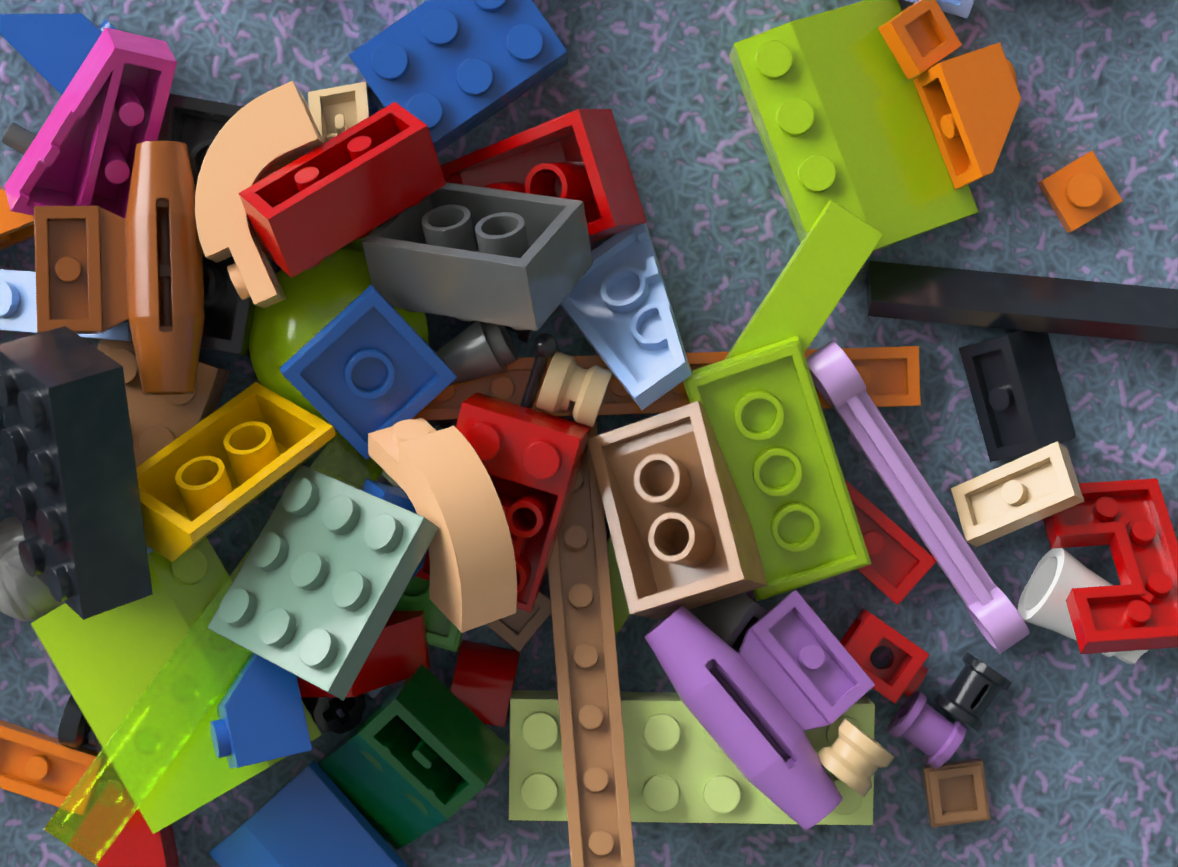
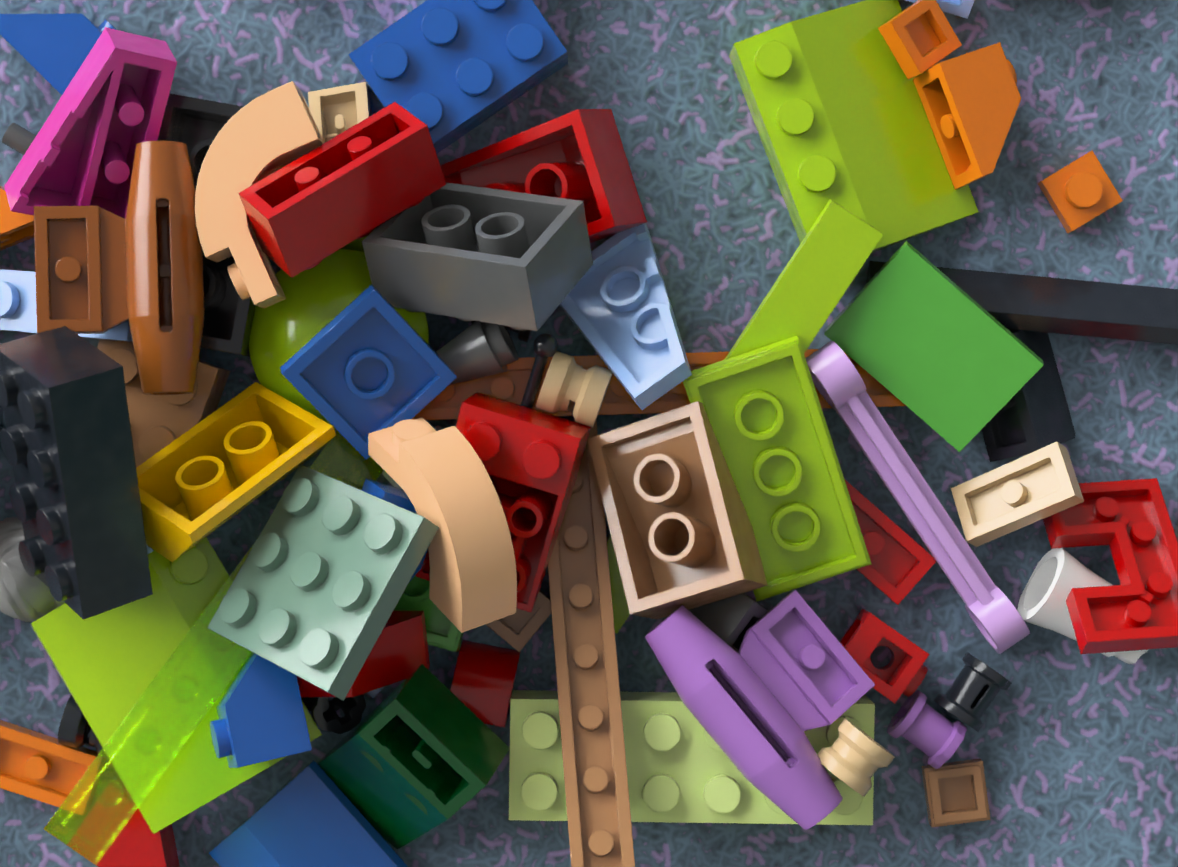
none -> bright green tile [824,241,1044,452]

